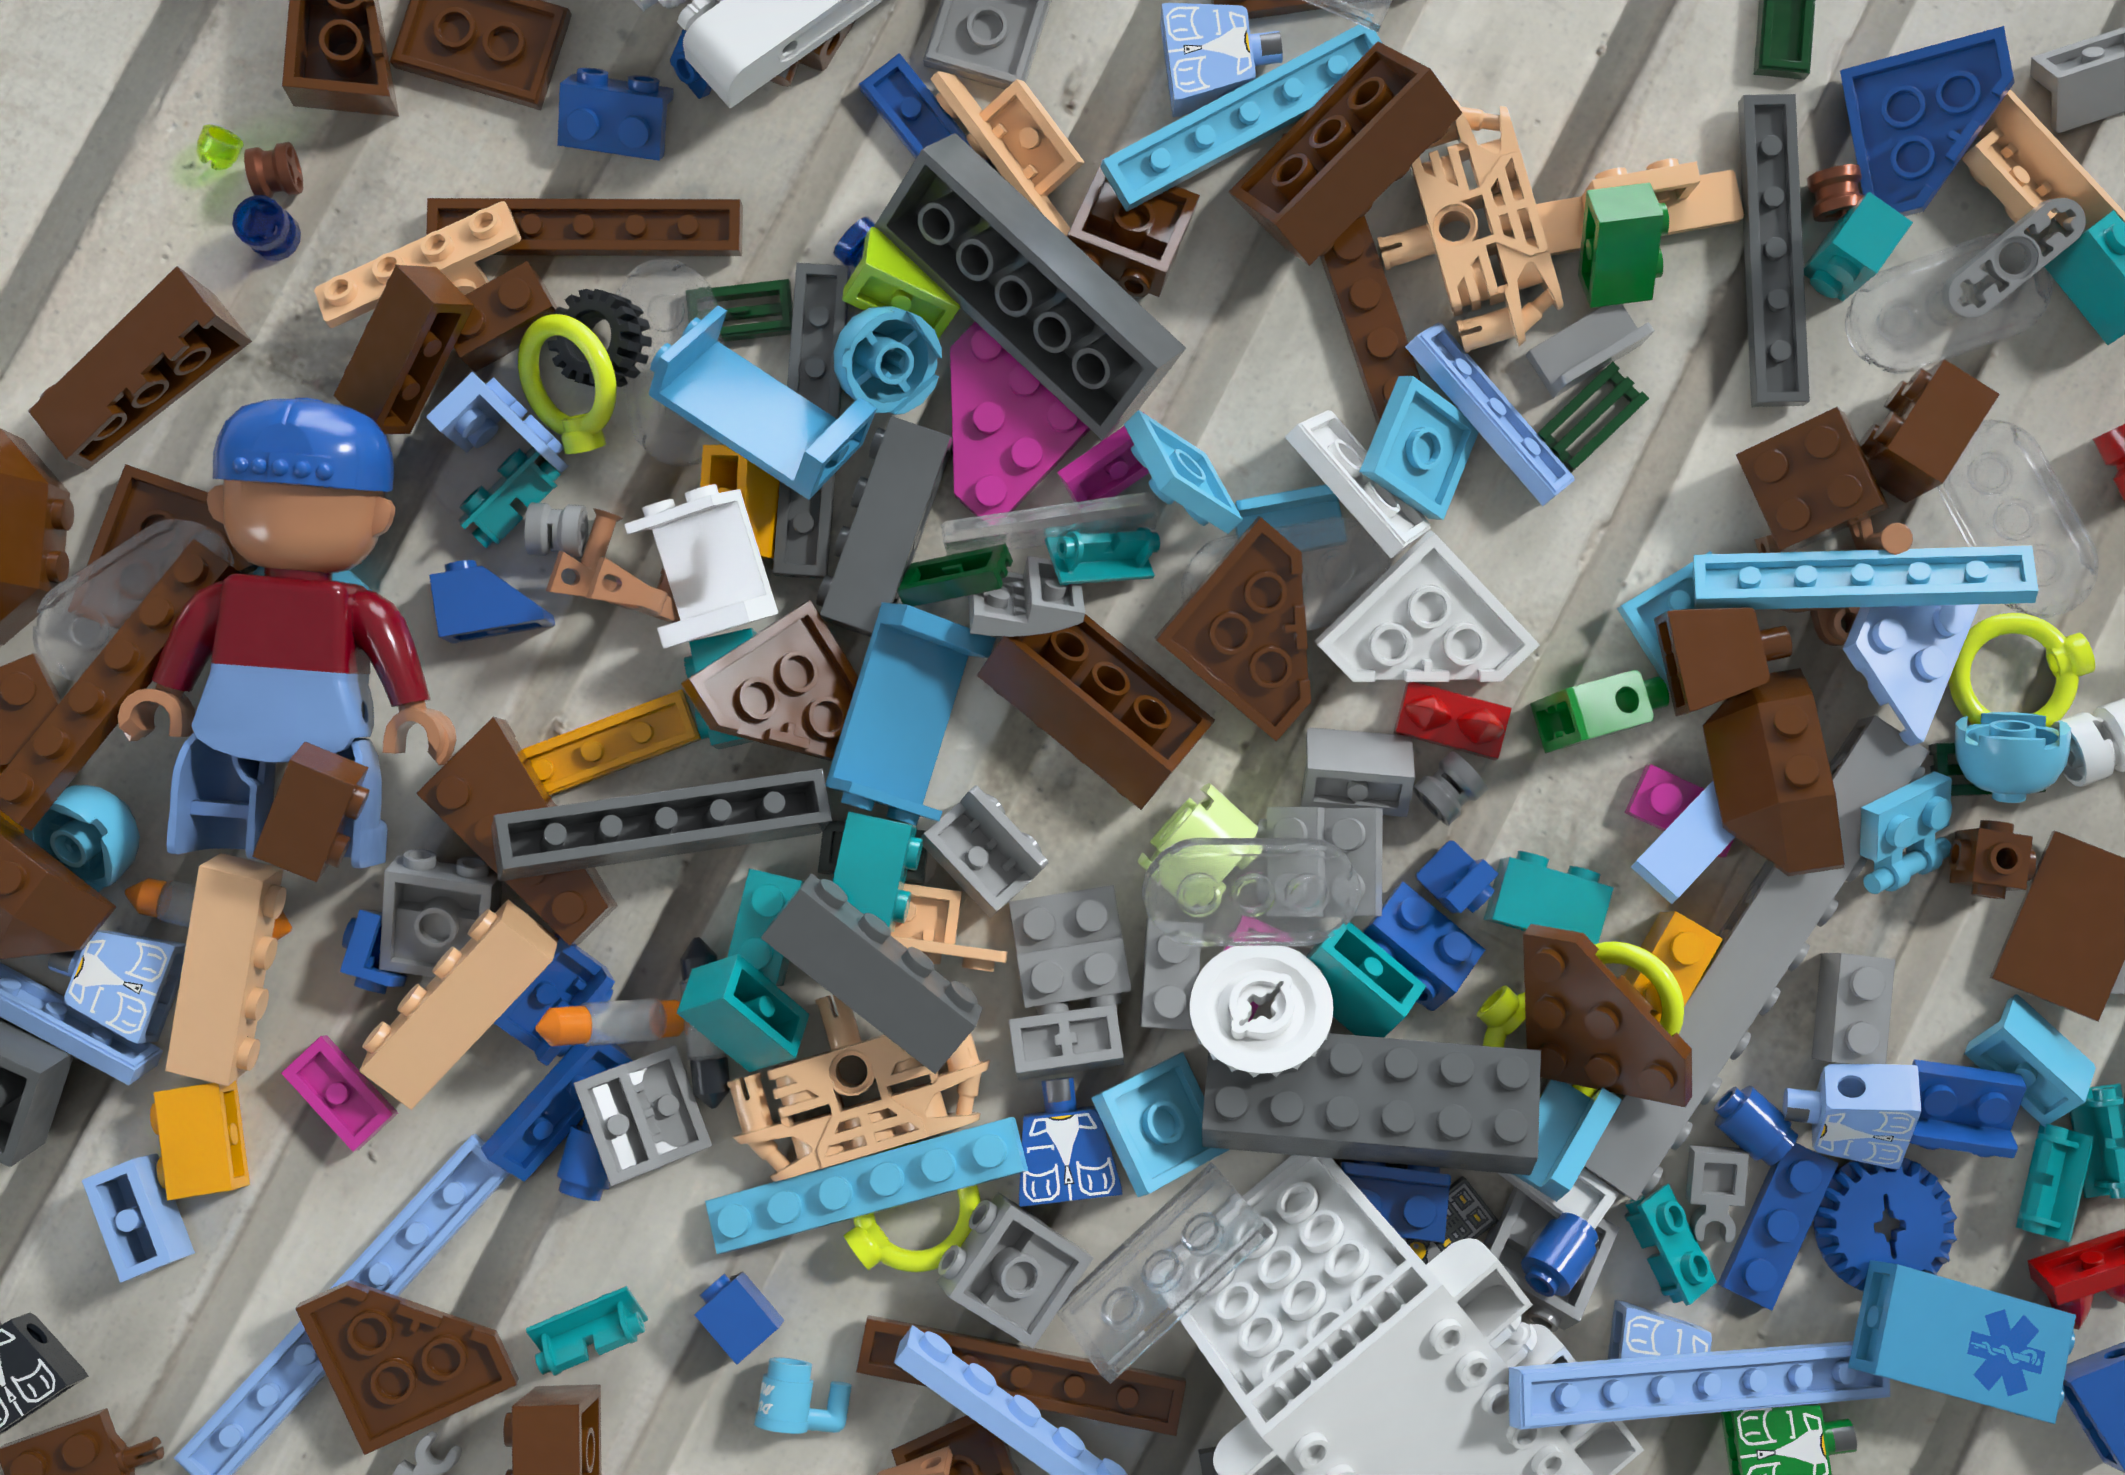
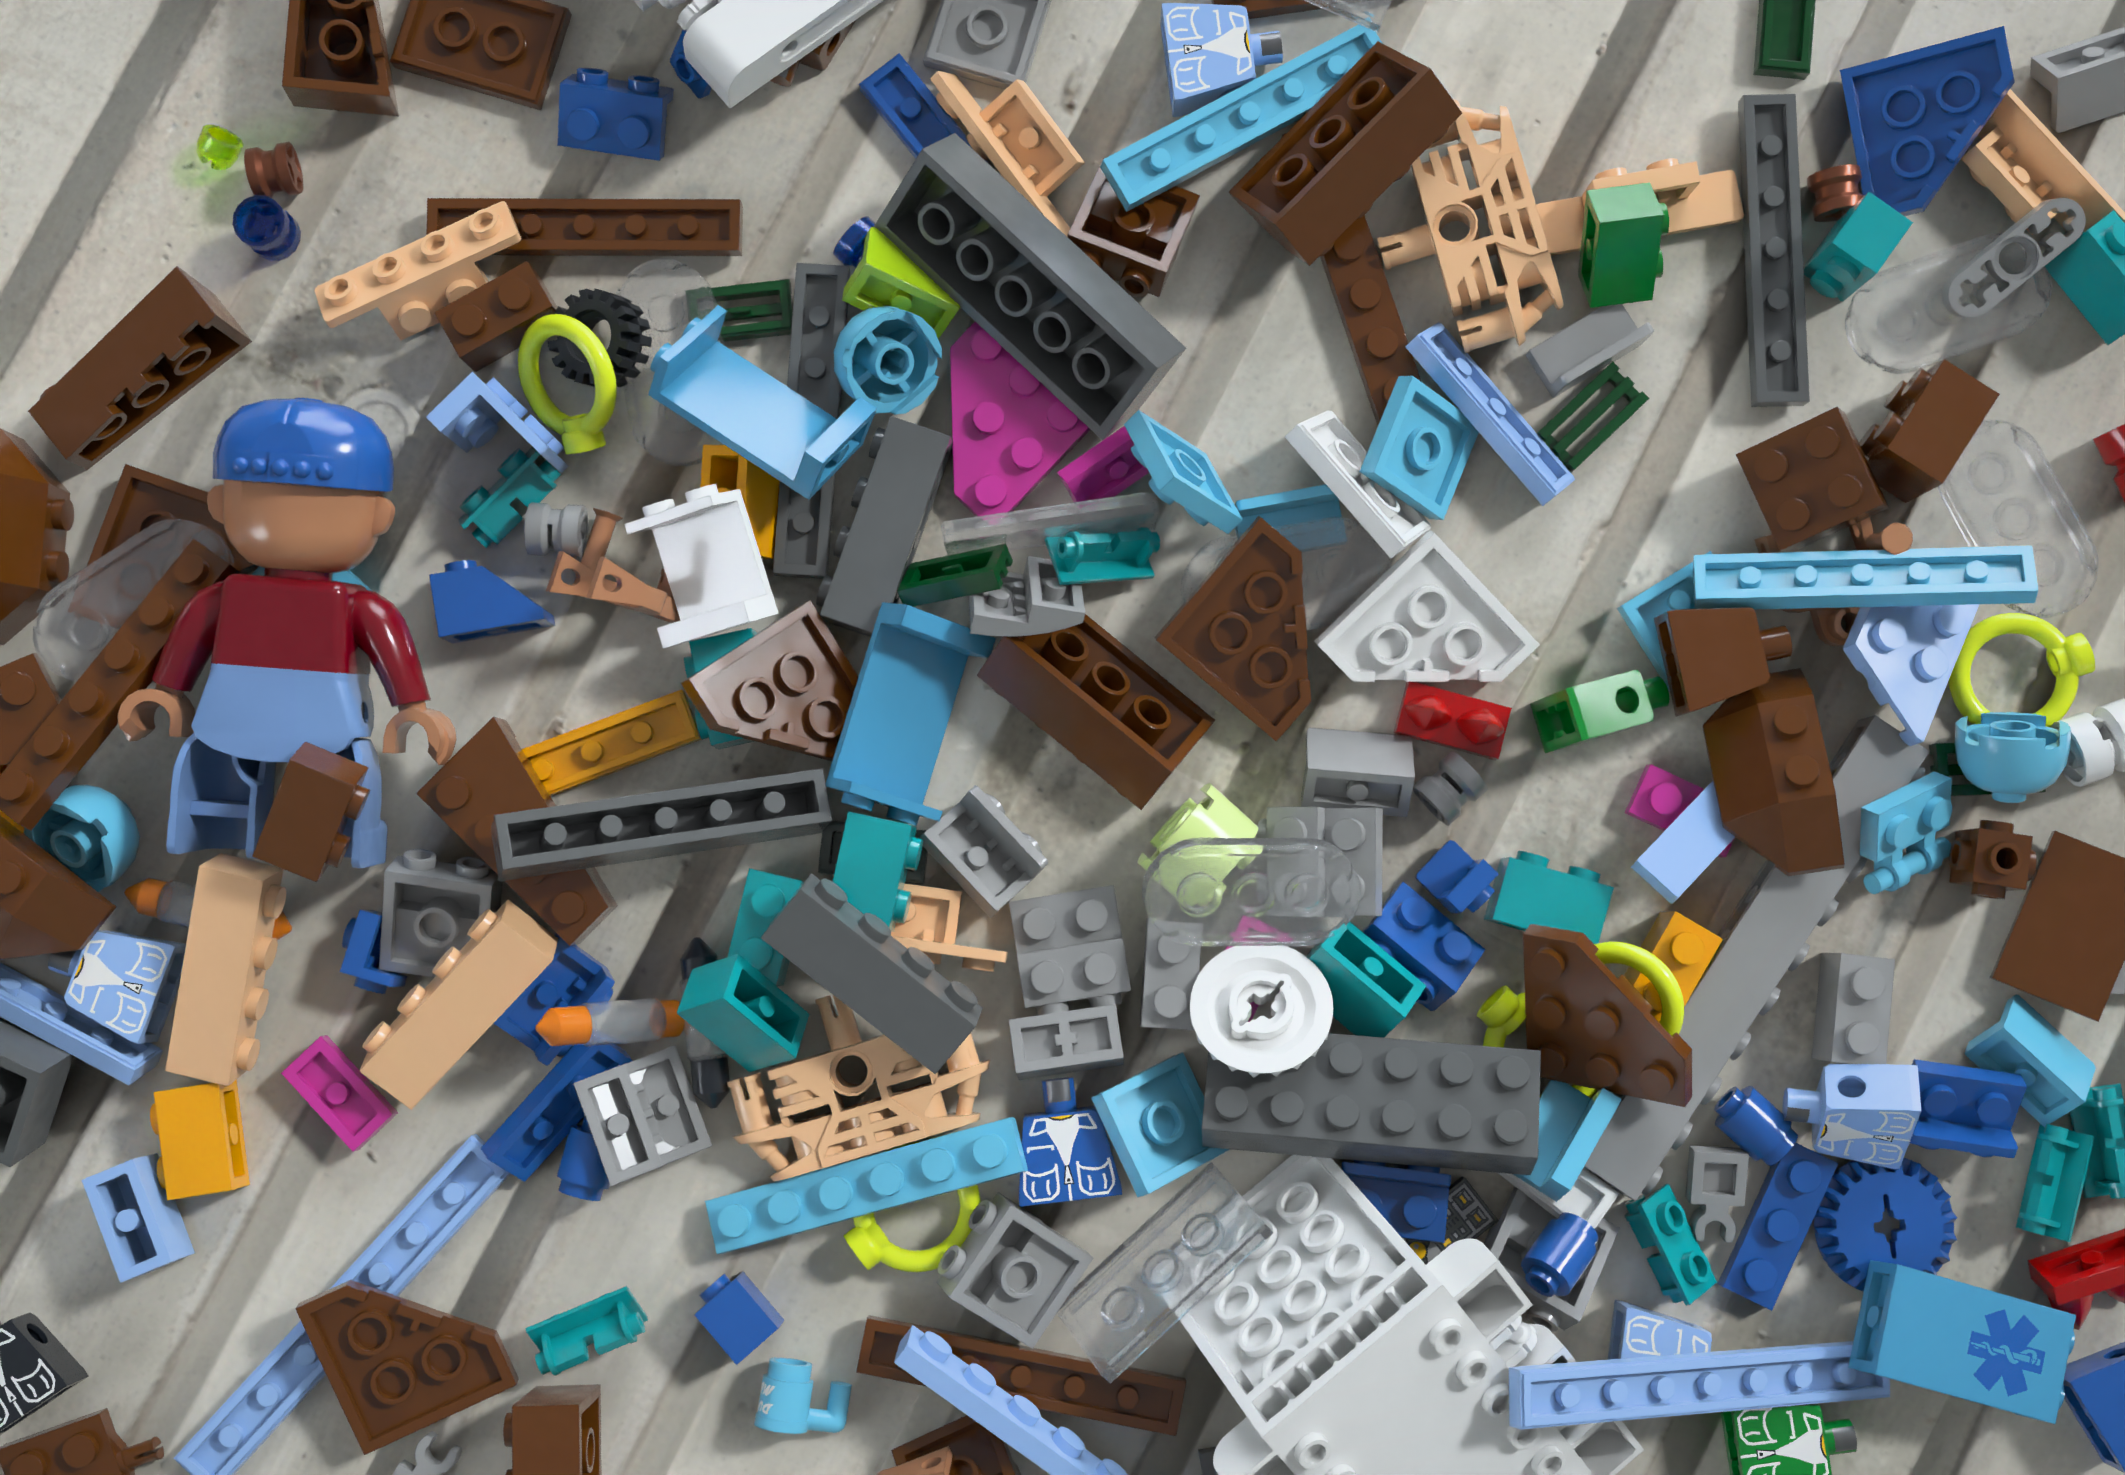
reddish brown brick [333,265,474,434] -> none

